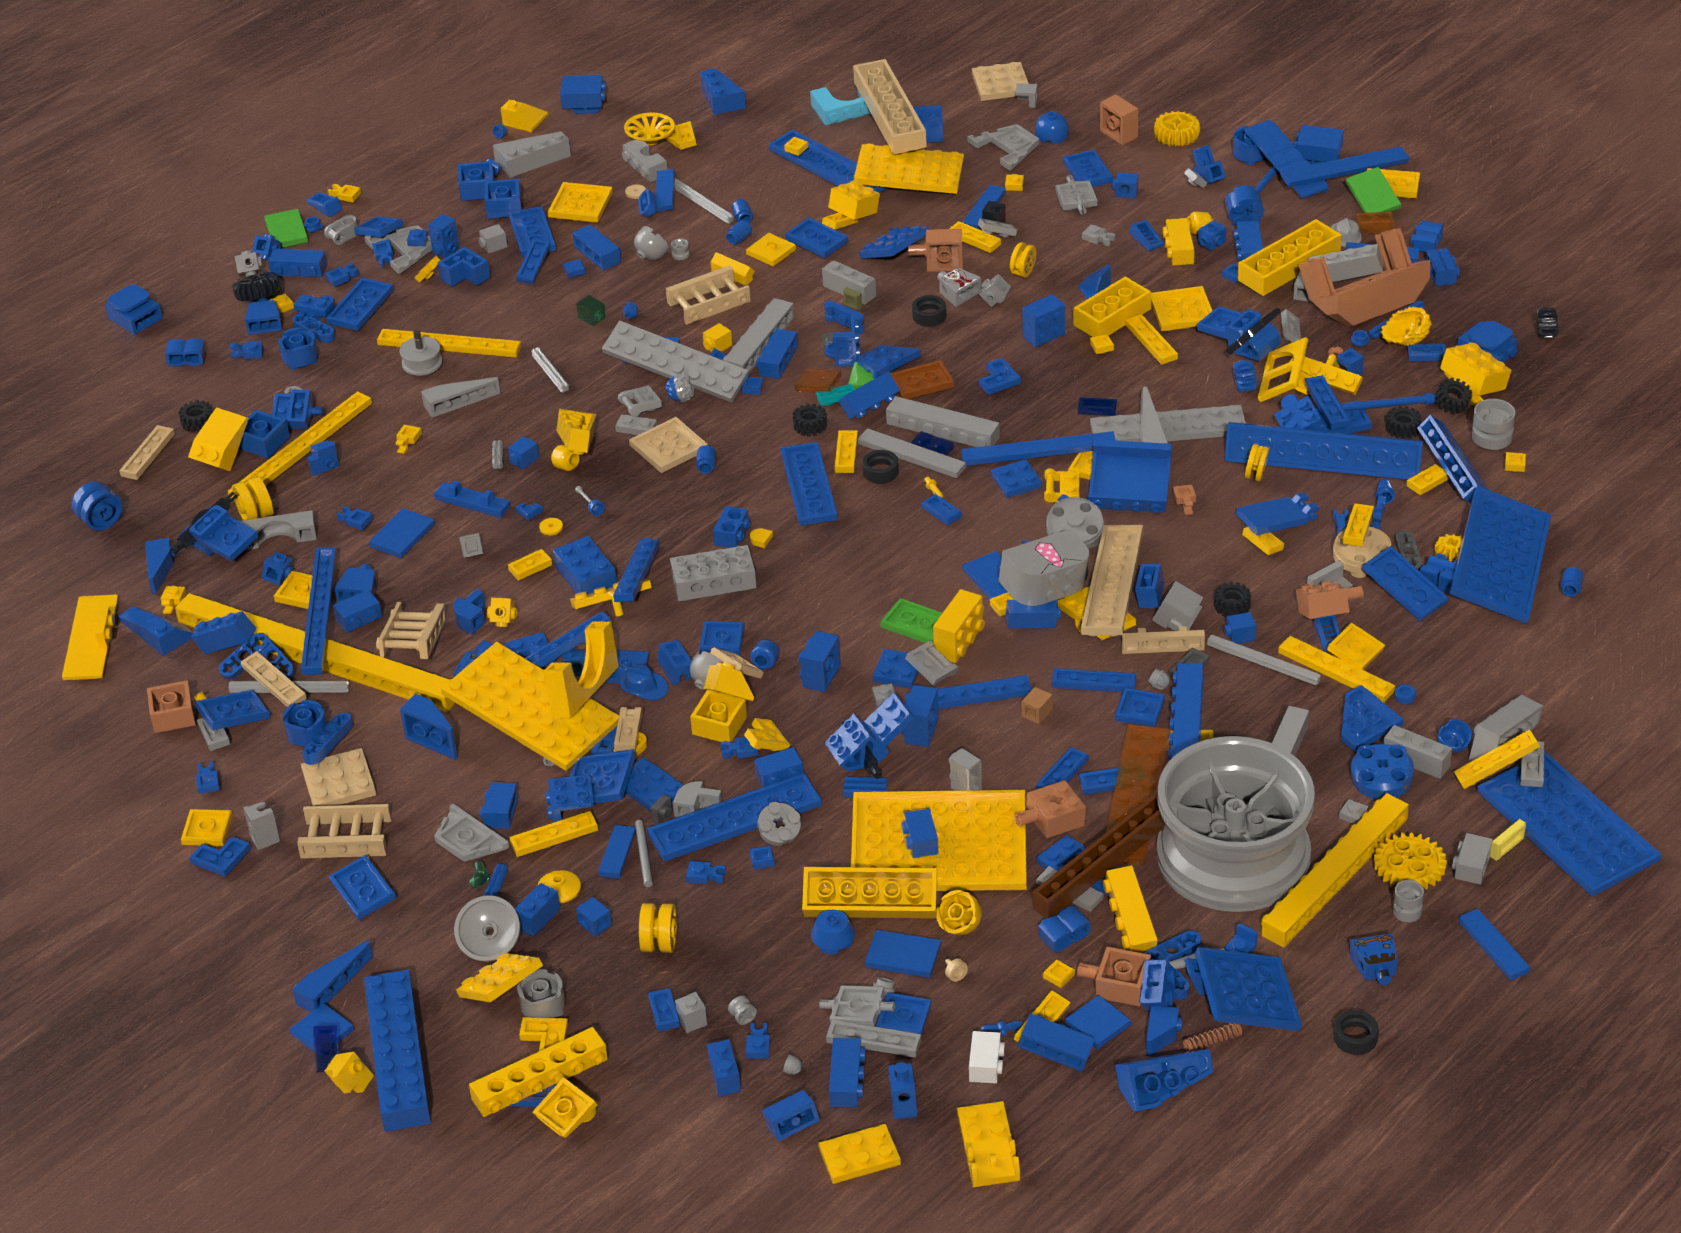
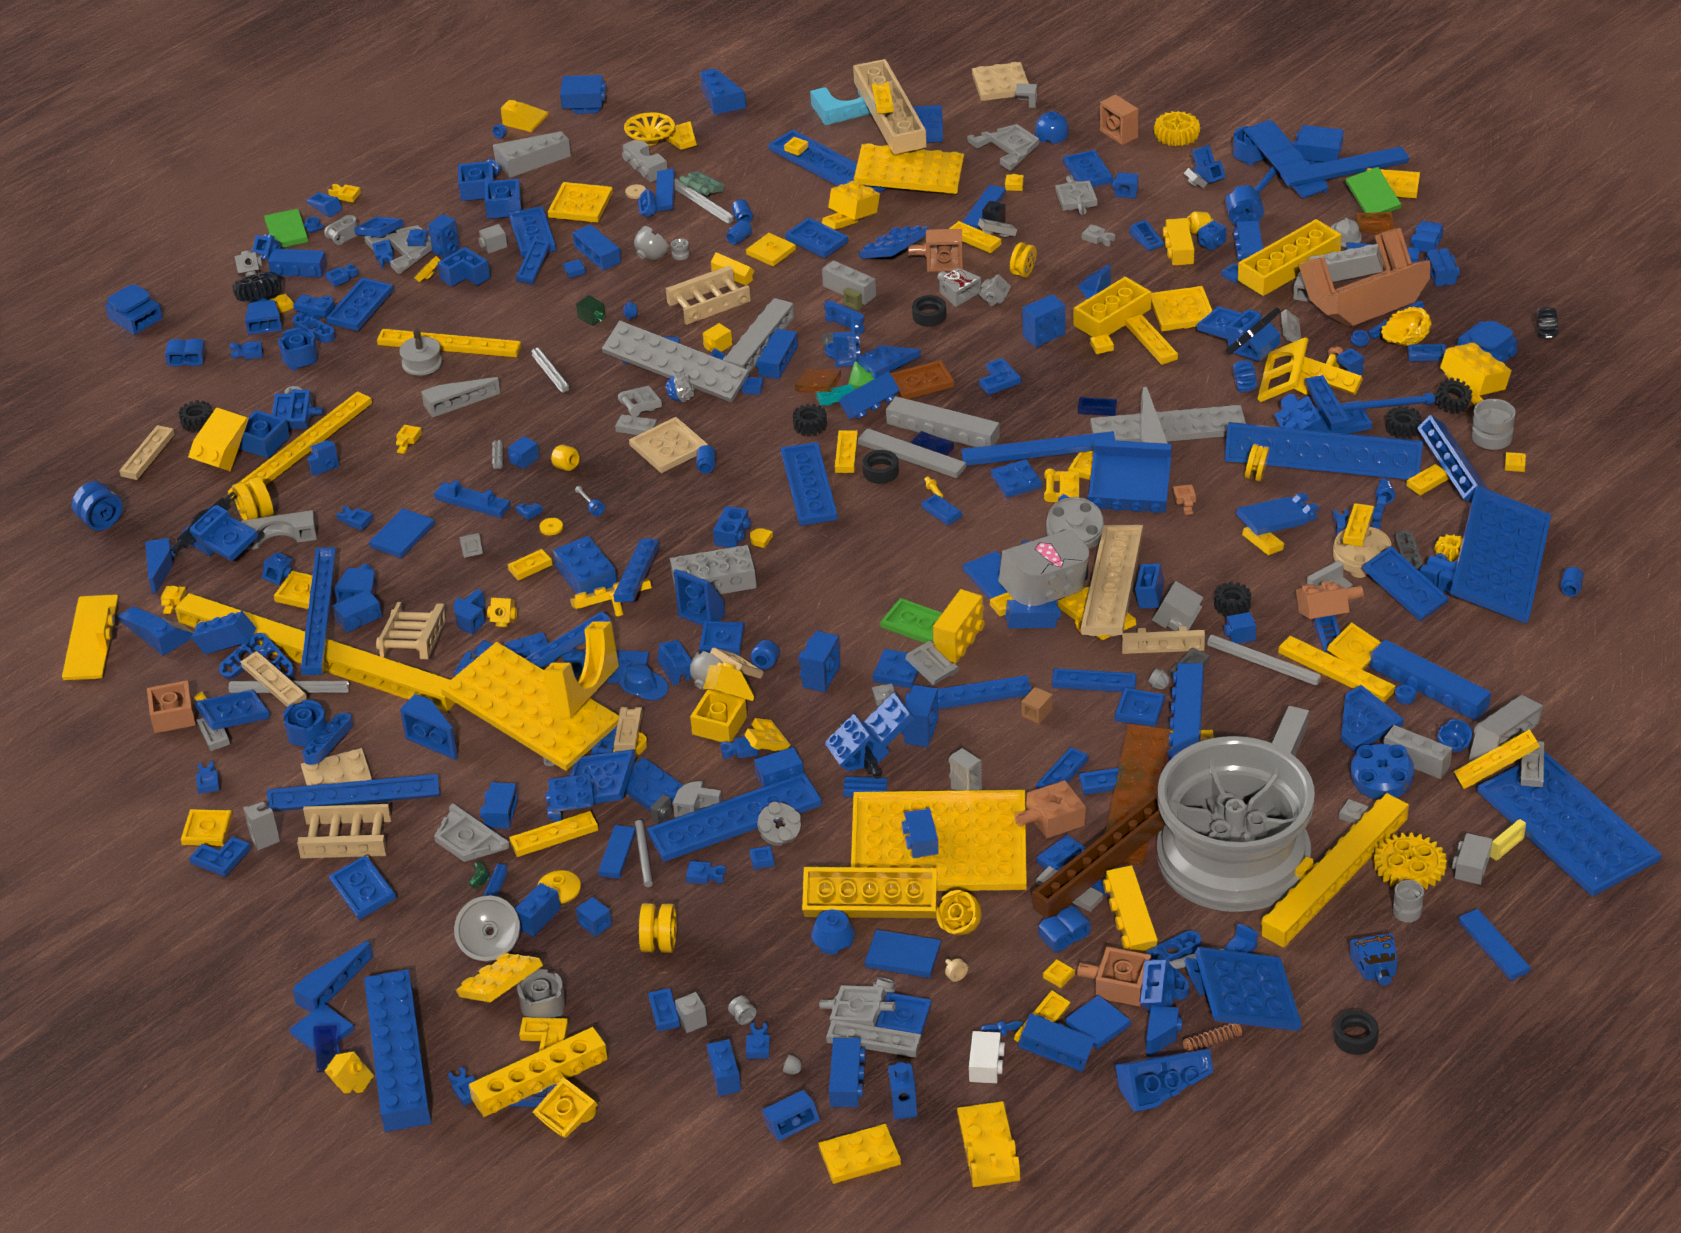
yellow wedge [556,409,597,455] -> none
none -> blue plate [267,774,439,812]
none -> blue plate [448,1067,476,1106]
none -> blue slope [673,569,725,626]
none -> sand green plate [680,171,725,196]
none -> yellow plate [871,82,894,114]
none -> yellow tile [1295,856,1313,884]
none -> blue brick [1370,639,1491,721]

